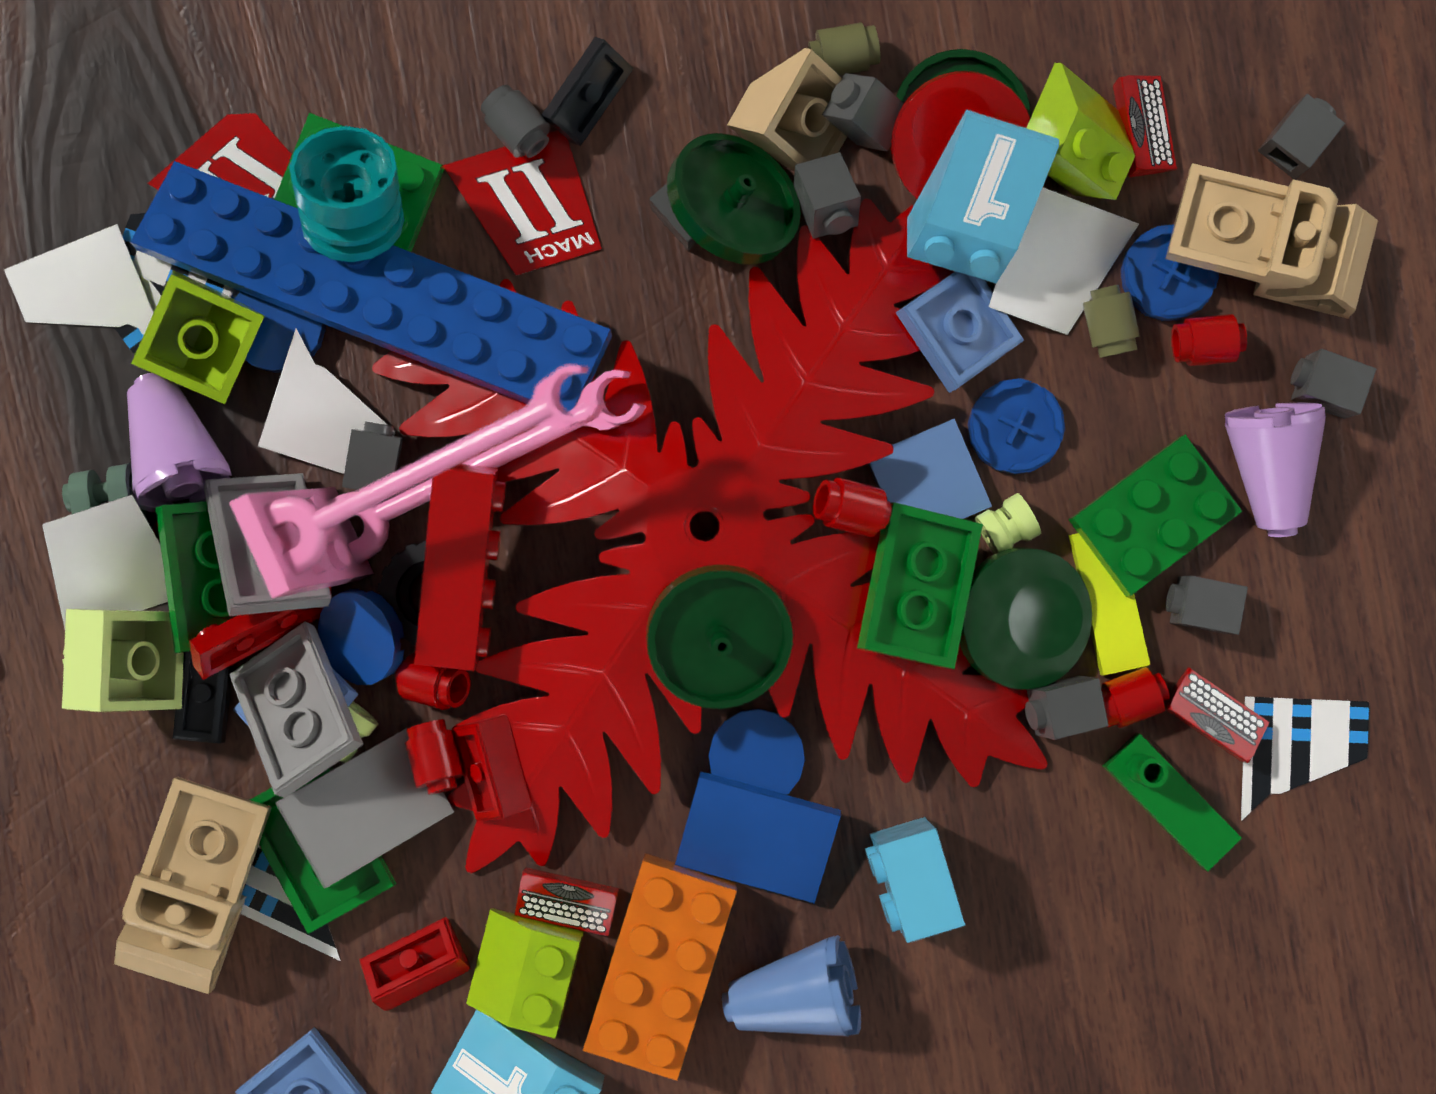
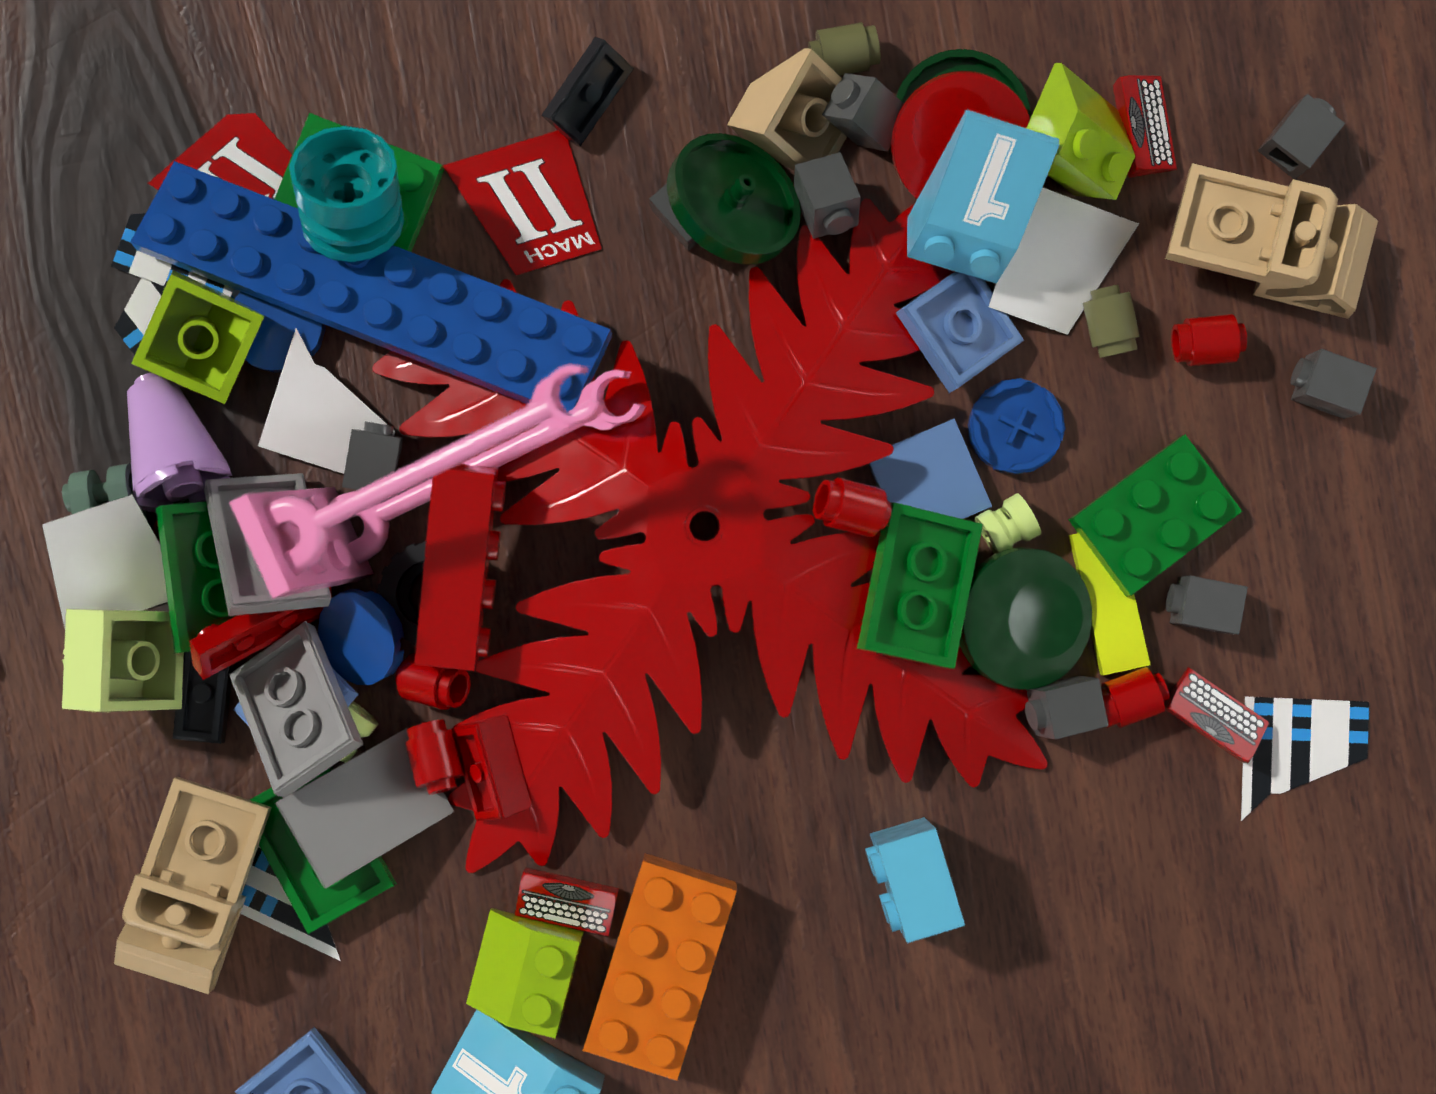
white sticker [4,224,154,331] -> none
red slope [359,917,471,1011] -> none
dark grey brick [481,85,550,158] -> none
dark green piece [646,565,793,709] -> none
blue tile [675,771,841,904] -> none
blue tile [709,708,805,795] -> none
medium blue cone [722,936,861,1037] -> none
green piece [1102,733,1242,872] -> none
blue tile [1121,225,1219,321] -> none
lavender cone [1225,402,1326,537] -> none

